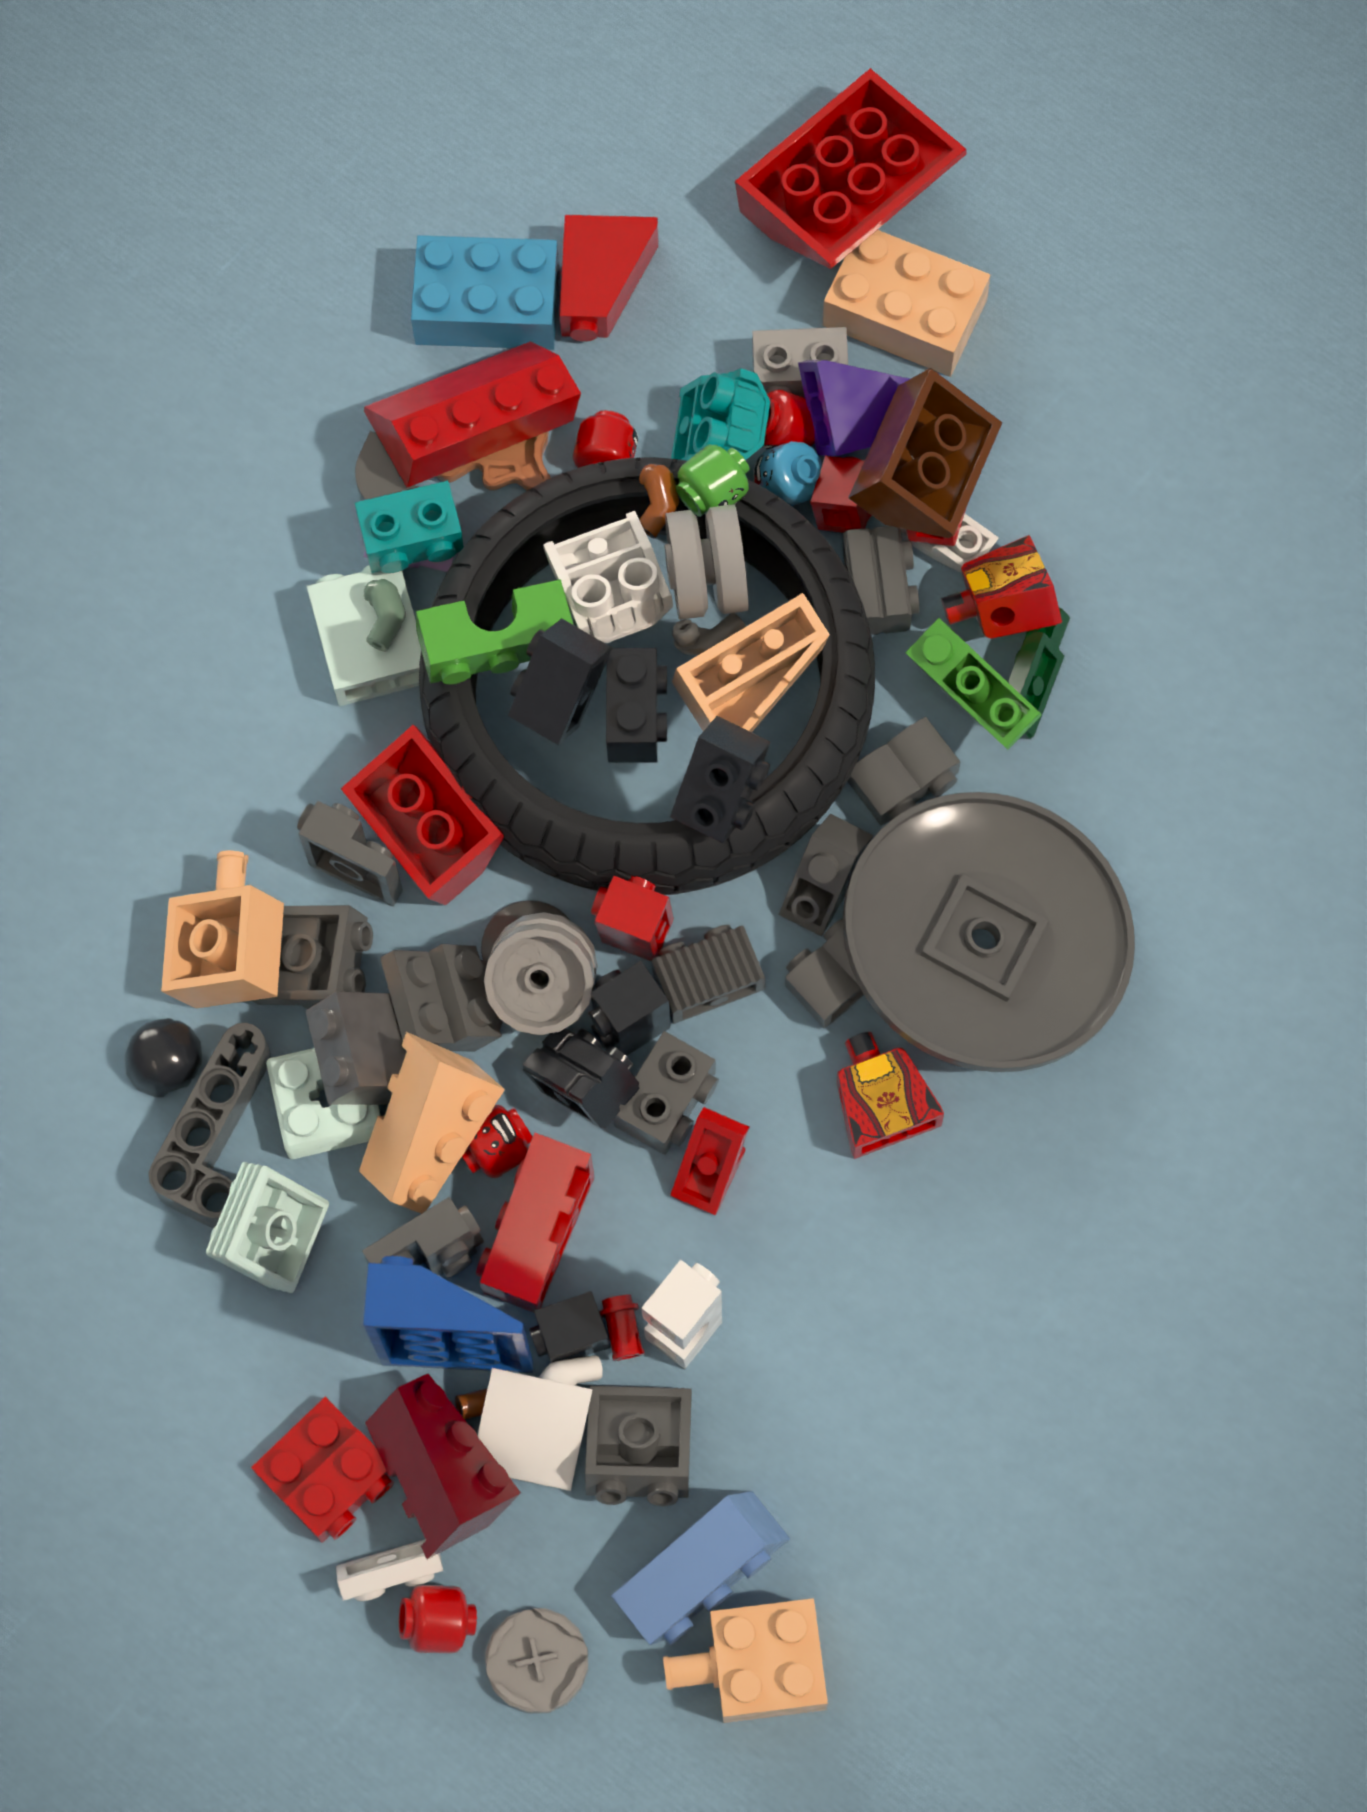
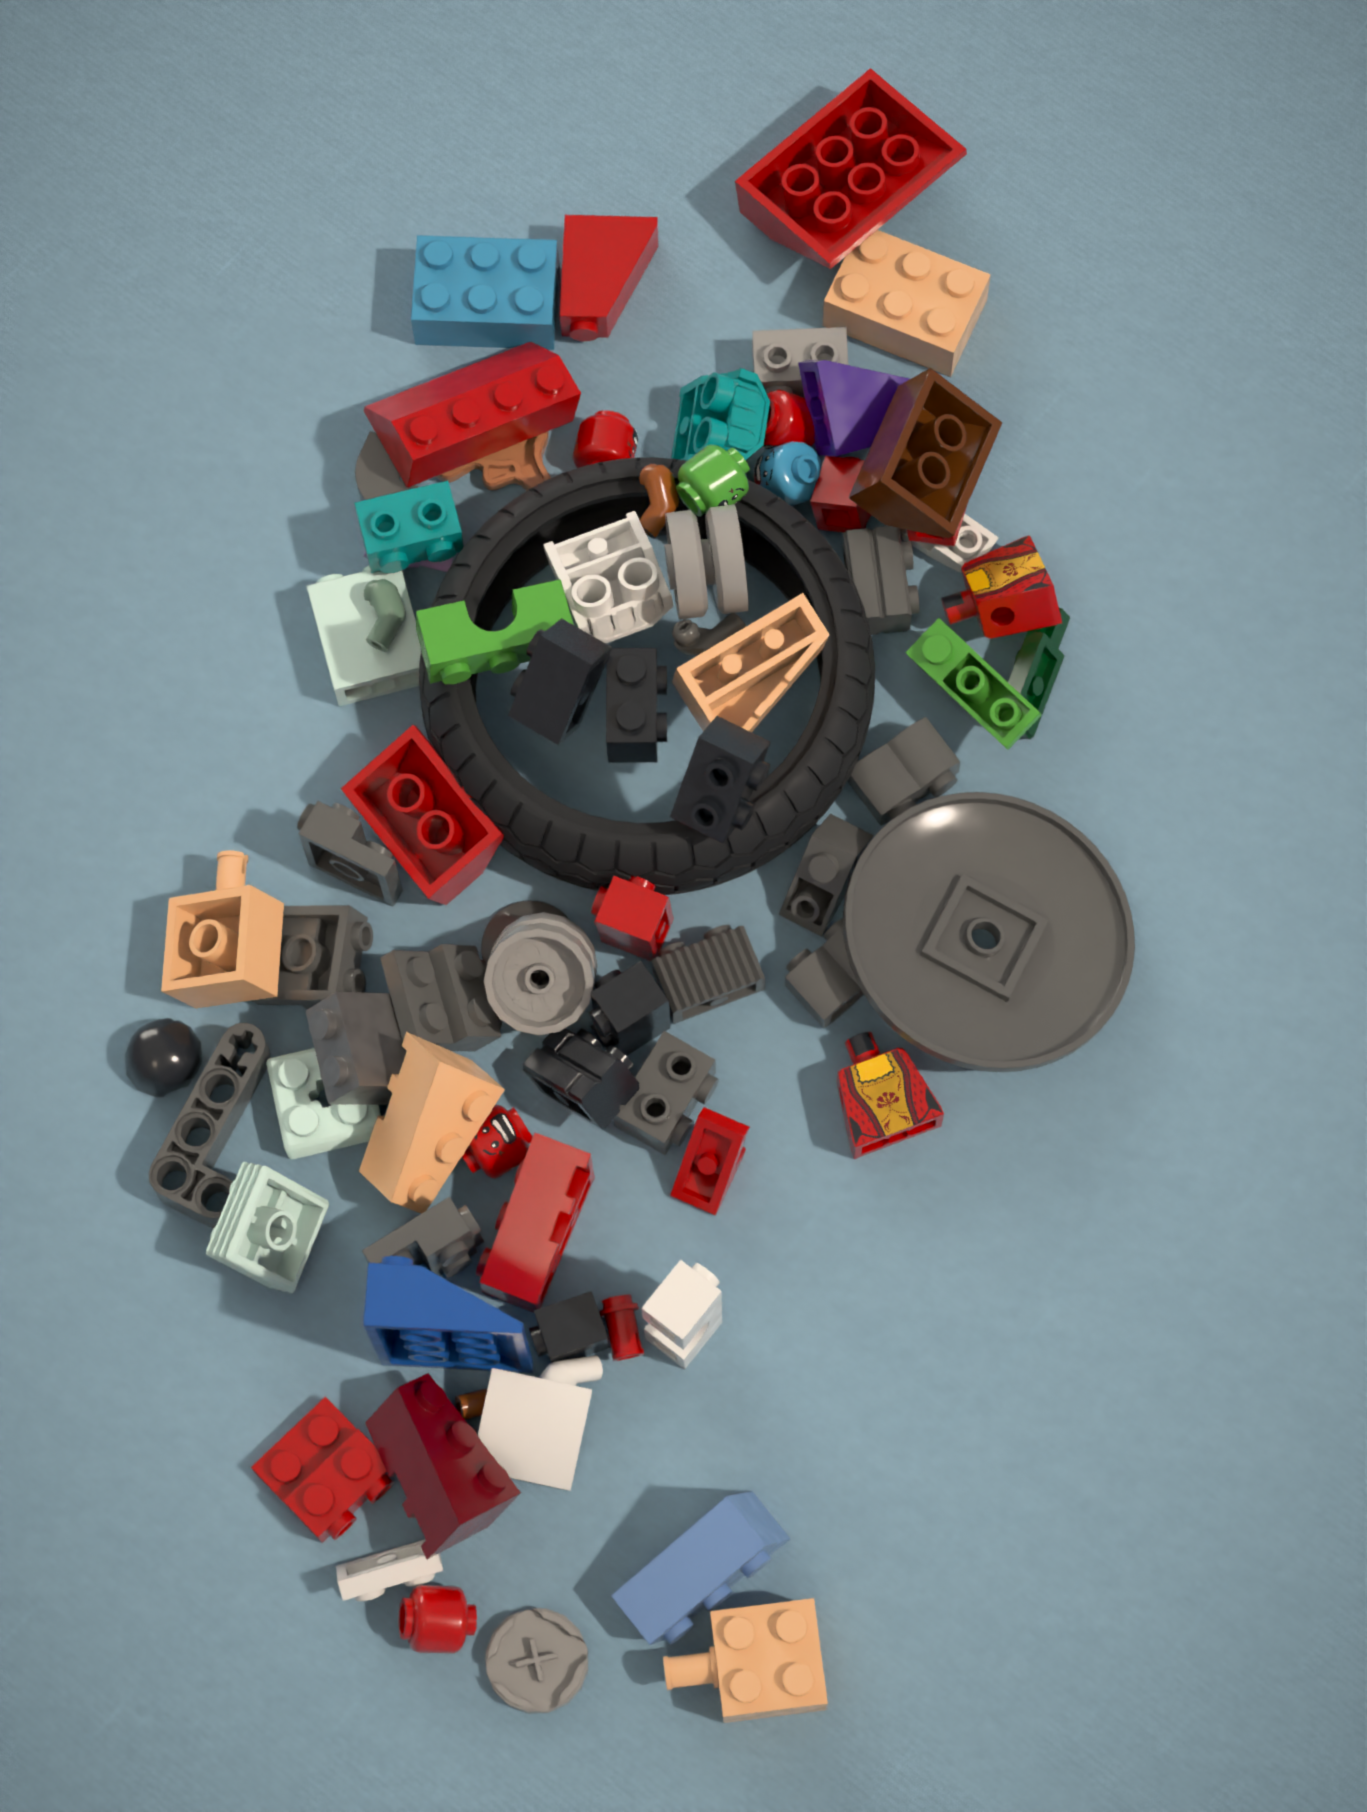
dark grey plate [585,1386,692,1506] -> none

